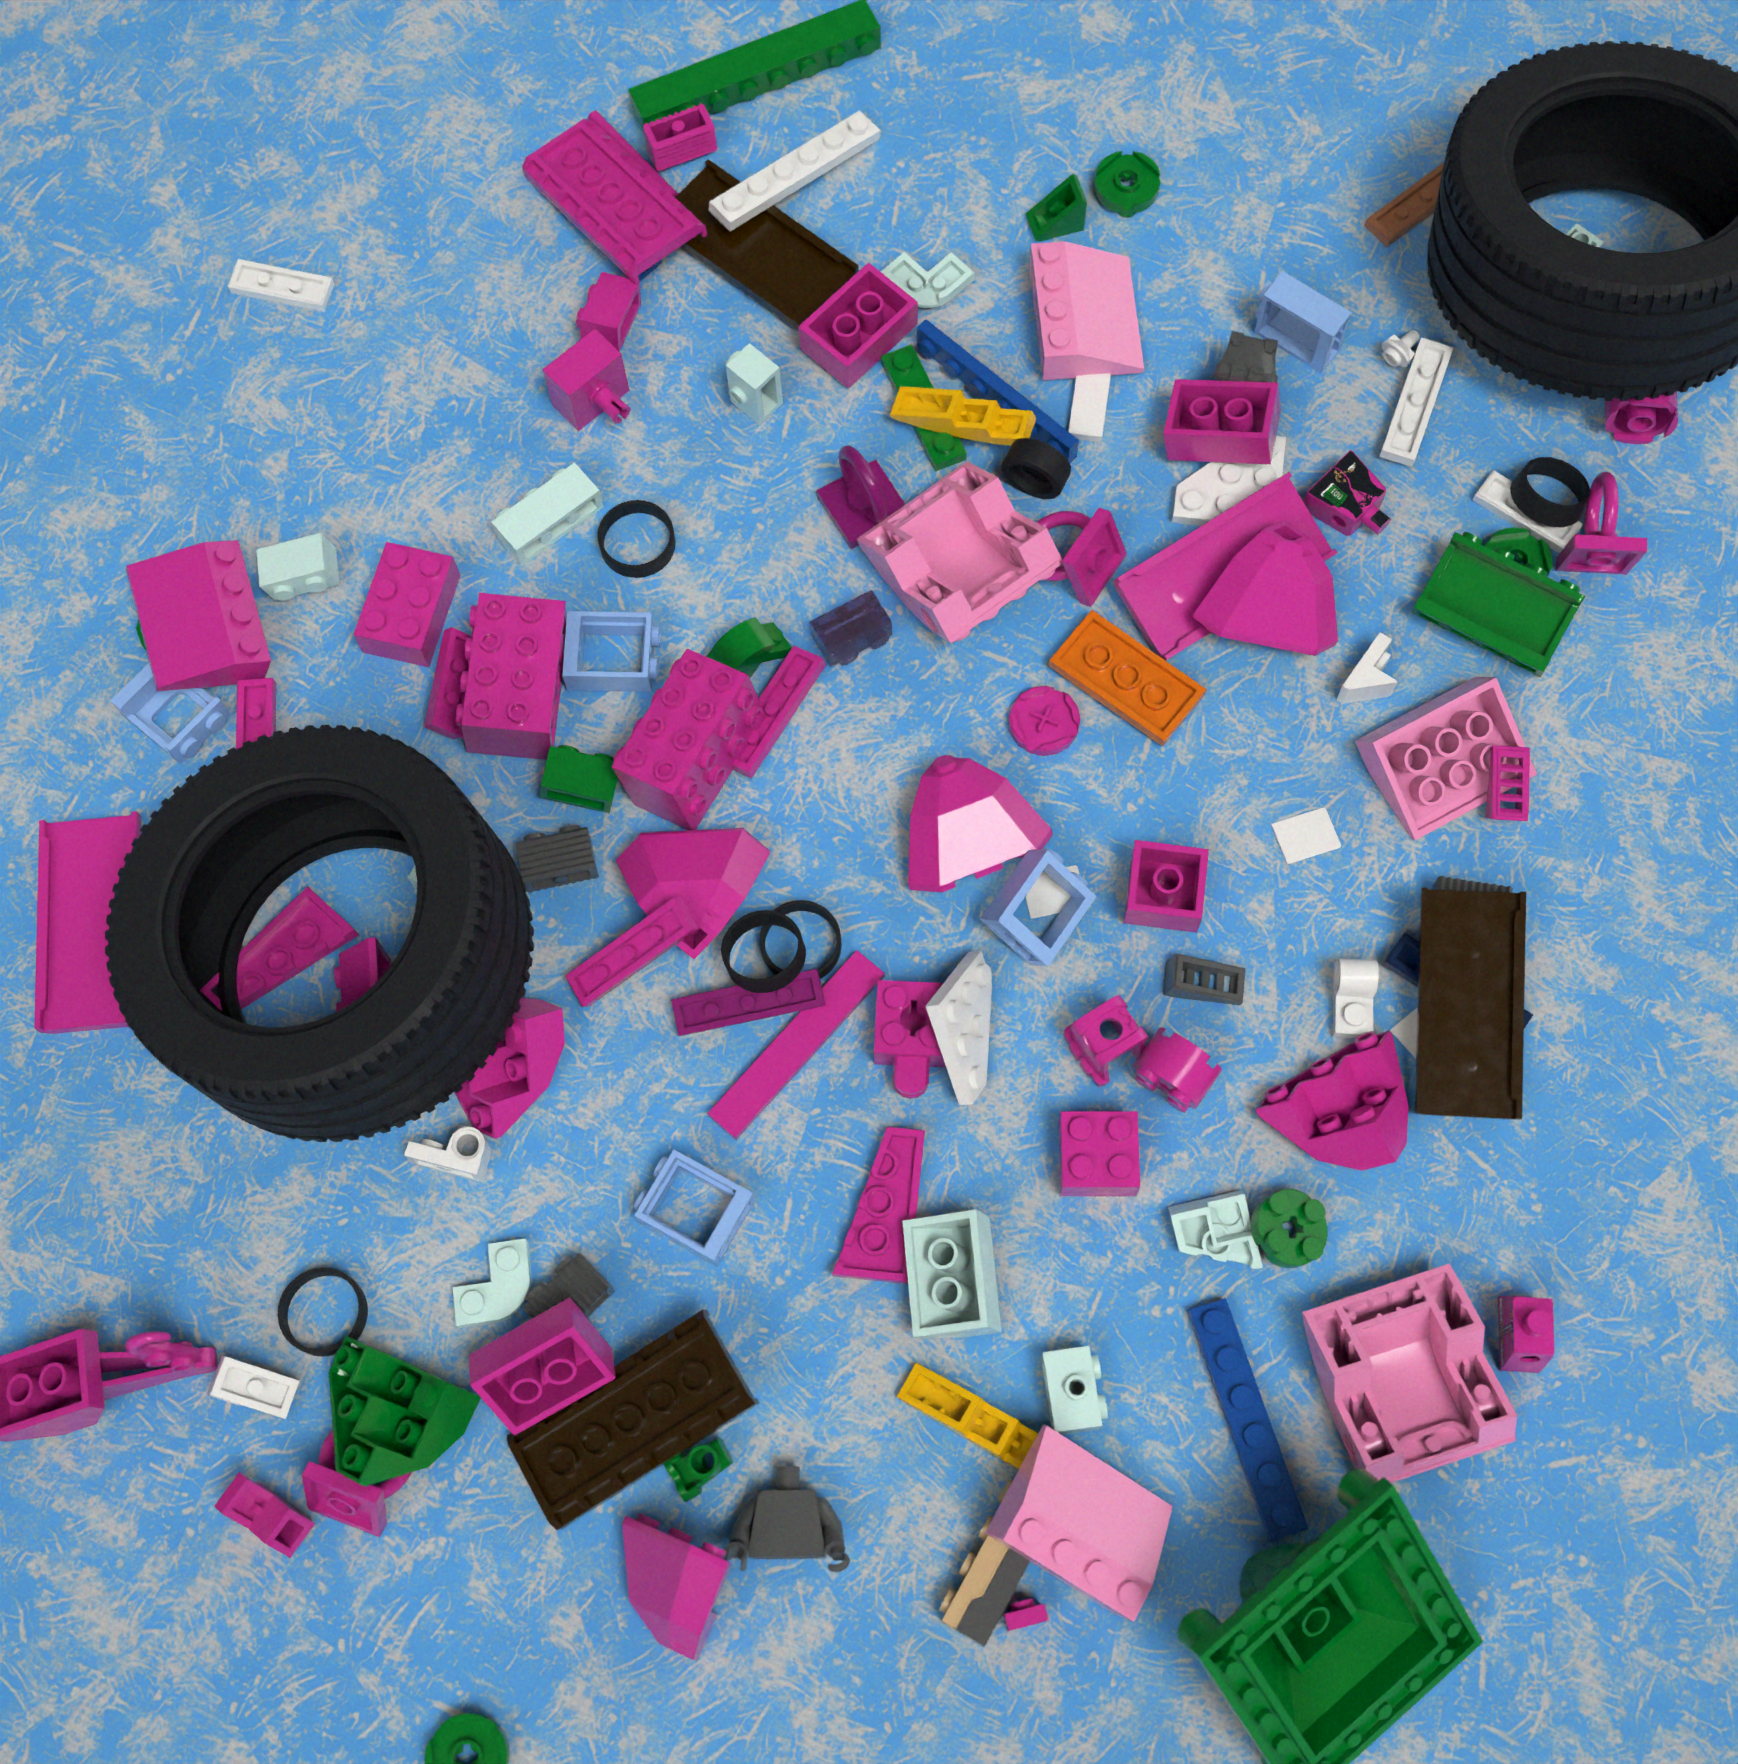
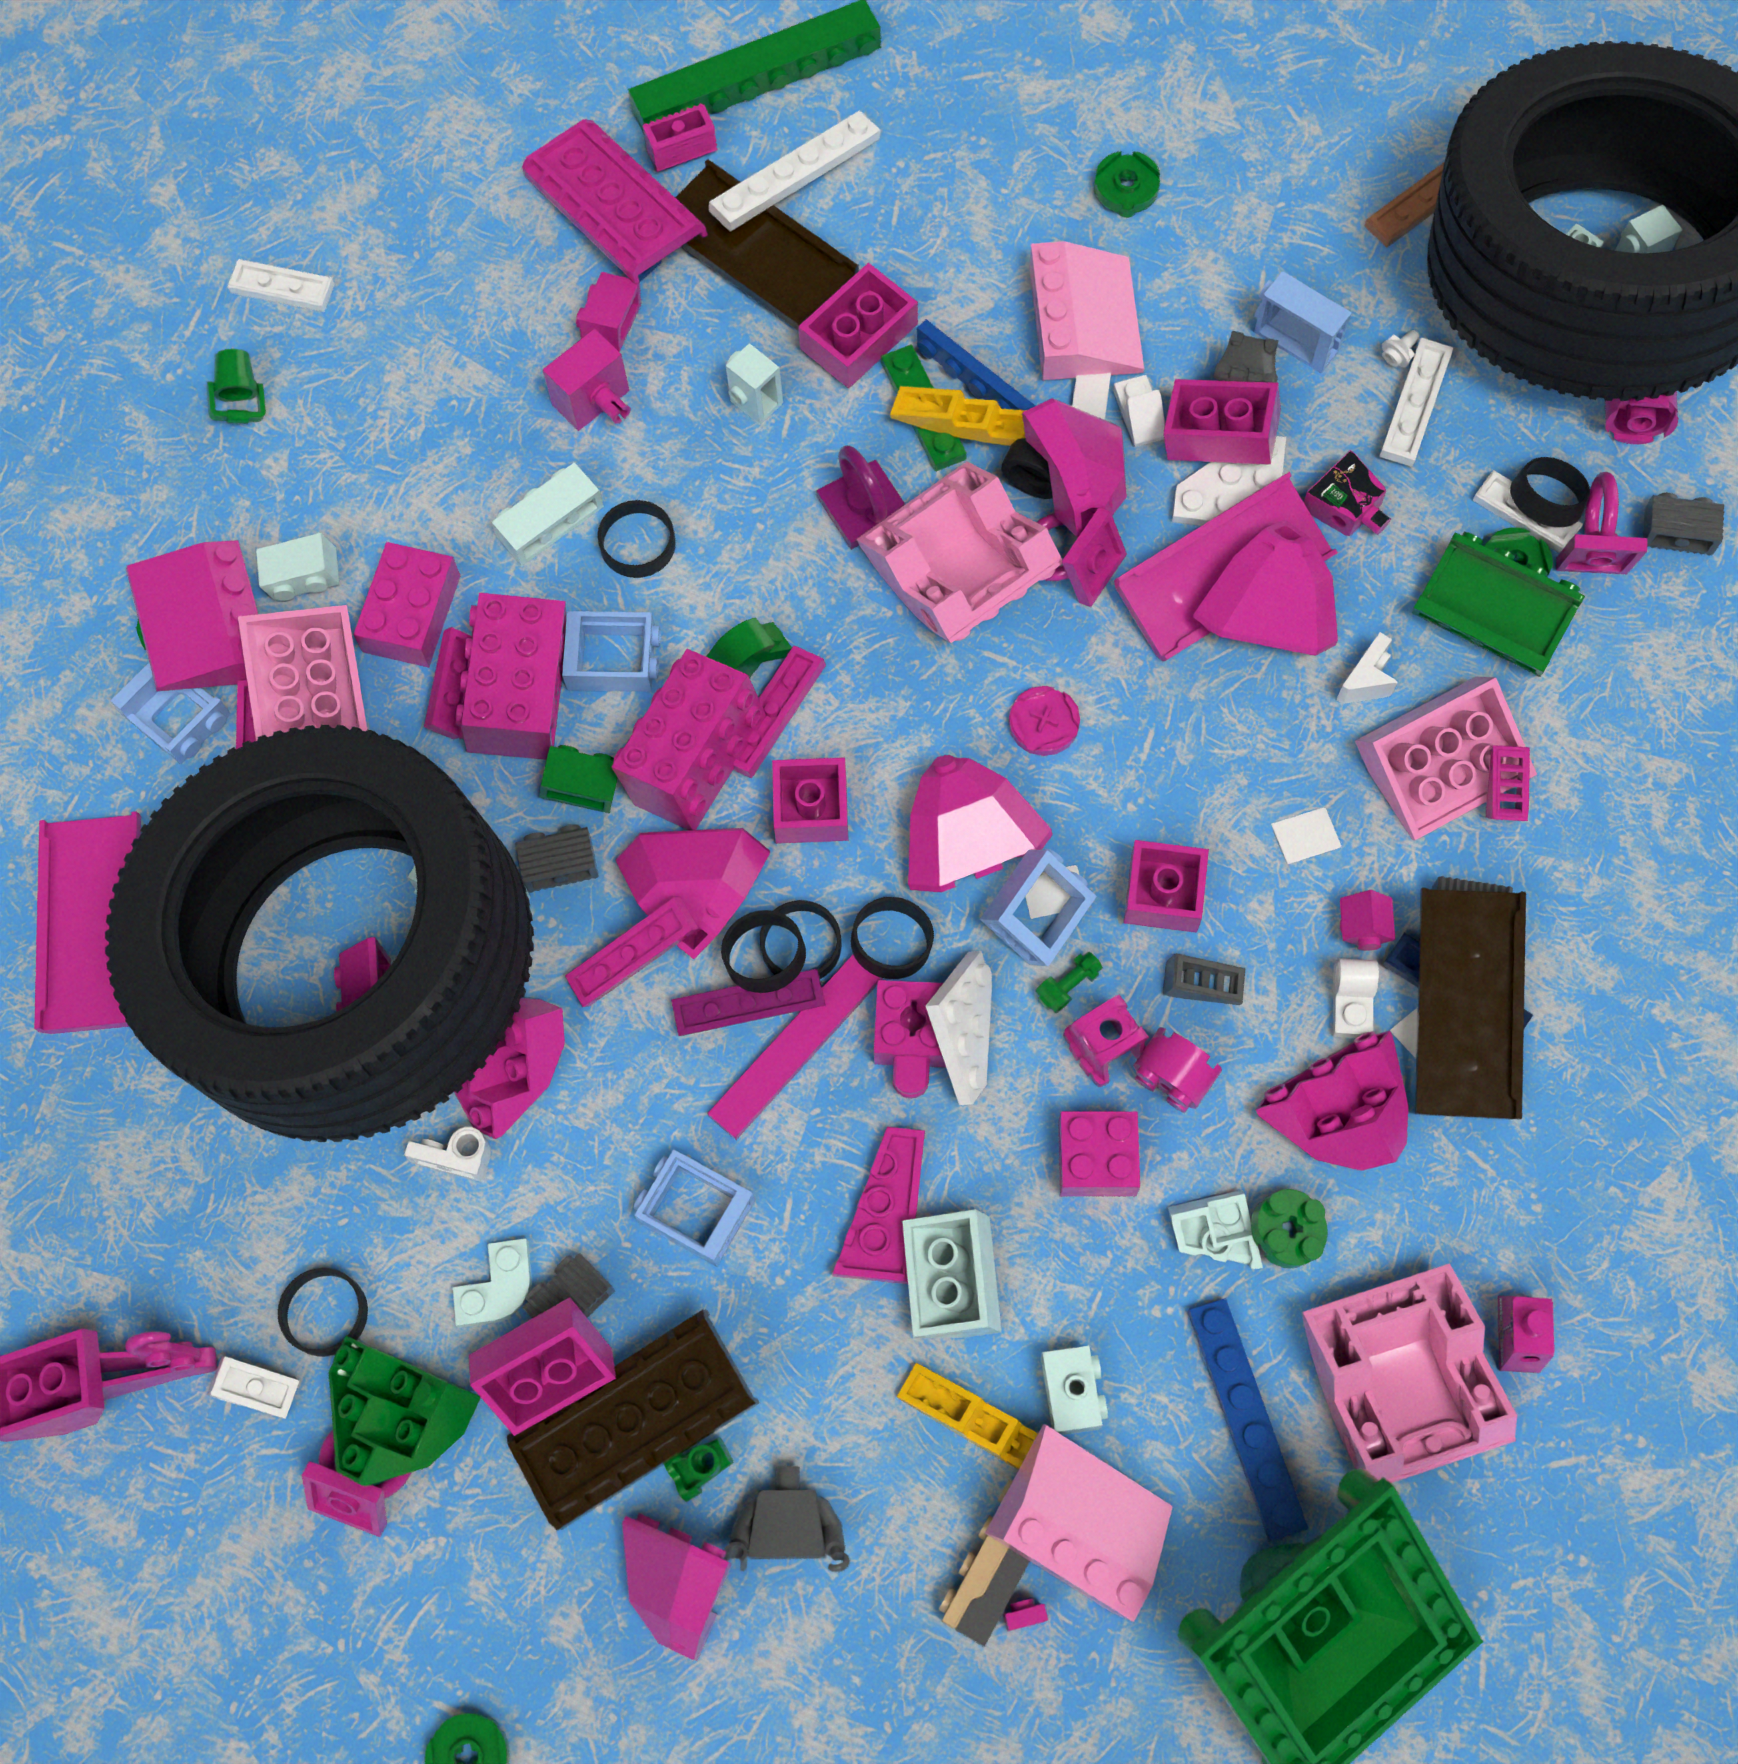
dark pink wing [200,887,359,1012] -> none
dark pink brick [214,1472,315,1558] -> none
dark pink bar [588,110,678,197] -> none
clear purple brick [809,590,892,667] -> none
light aqua plate [880,252,975,308] -> none
green slope [1025,174,1087,242] -> none
orange plate [1049,610,1207,746] -> none
none -> green piece [206,349,266,424]
none -> bright pink slope [238,605,367,741]
none -> dark pink brick [772,757,849,844]
none -> black tyre [850,897,934,979]
none -> dark pink brick [1022,398,1127,538]
none -> green bar [1035,952,1103,1013]
none -> white slope [1113,375,1165,447]
none -> dark pink brick [1340,890,1395,951]
none -> light aqua brick [1615,205,1683,253]
none -> dark grey brick [1643,493,1725,556]

